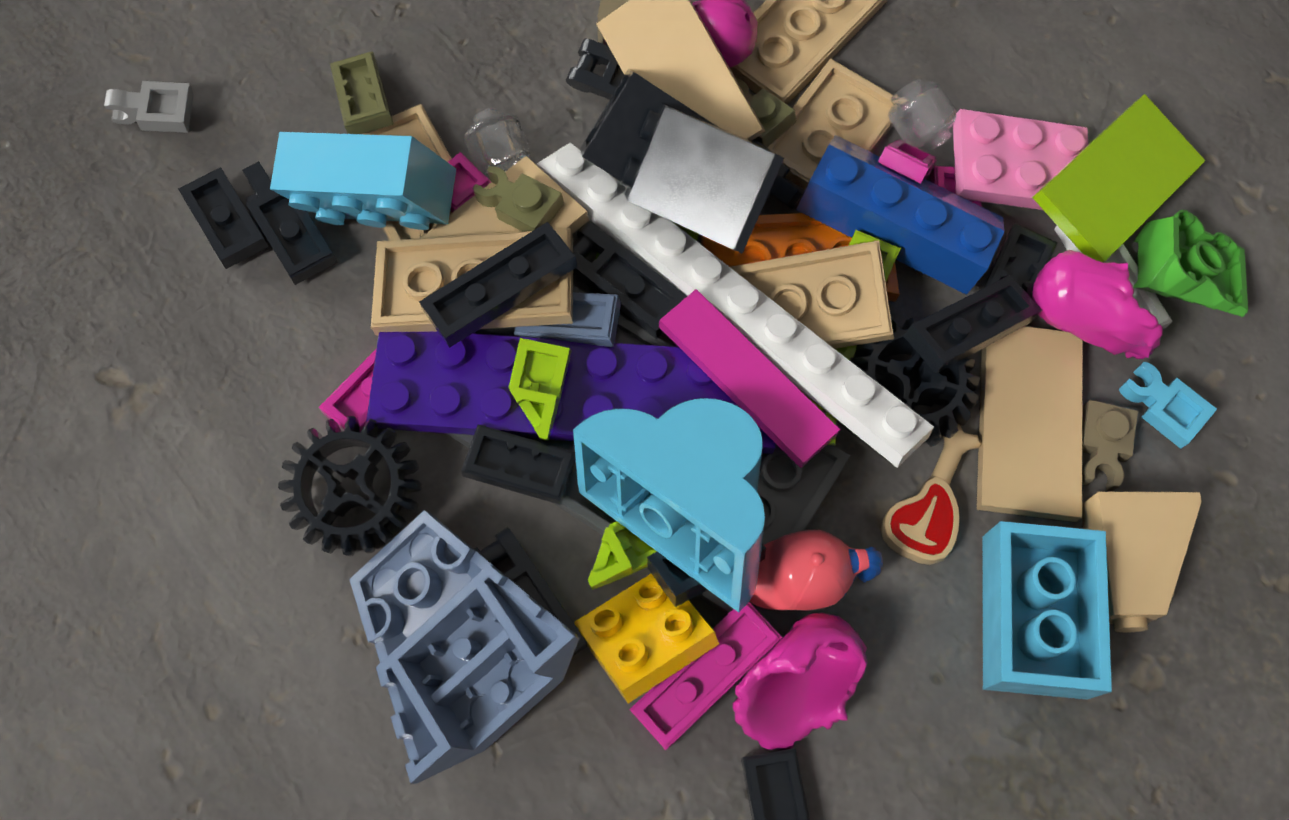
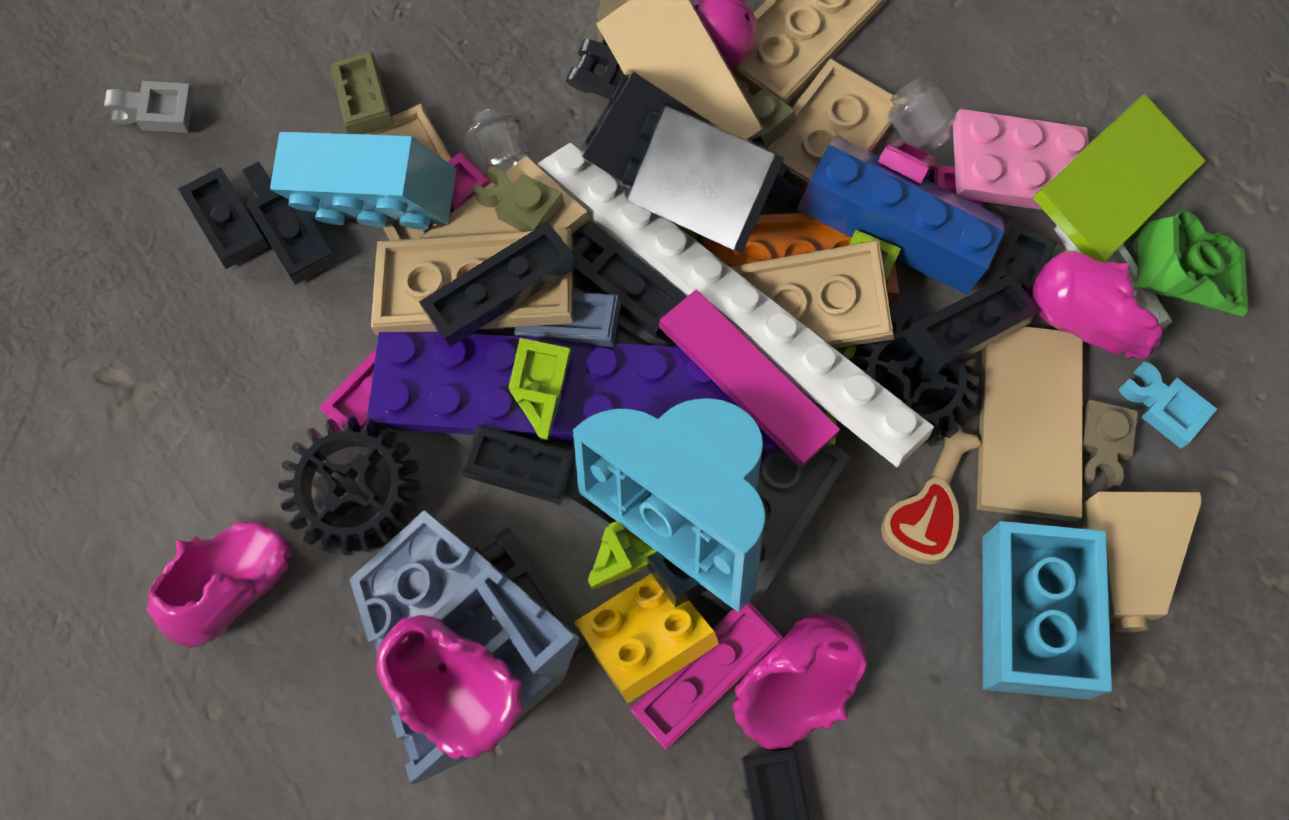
coral hair [750,530,883,610] -> none
none -> dark pink piece [146,521,292,648]
none -> dark pink piece [376,615,524,760]

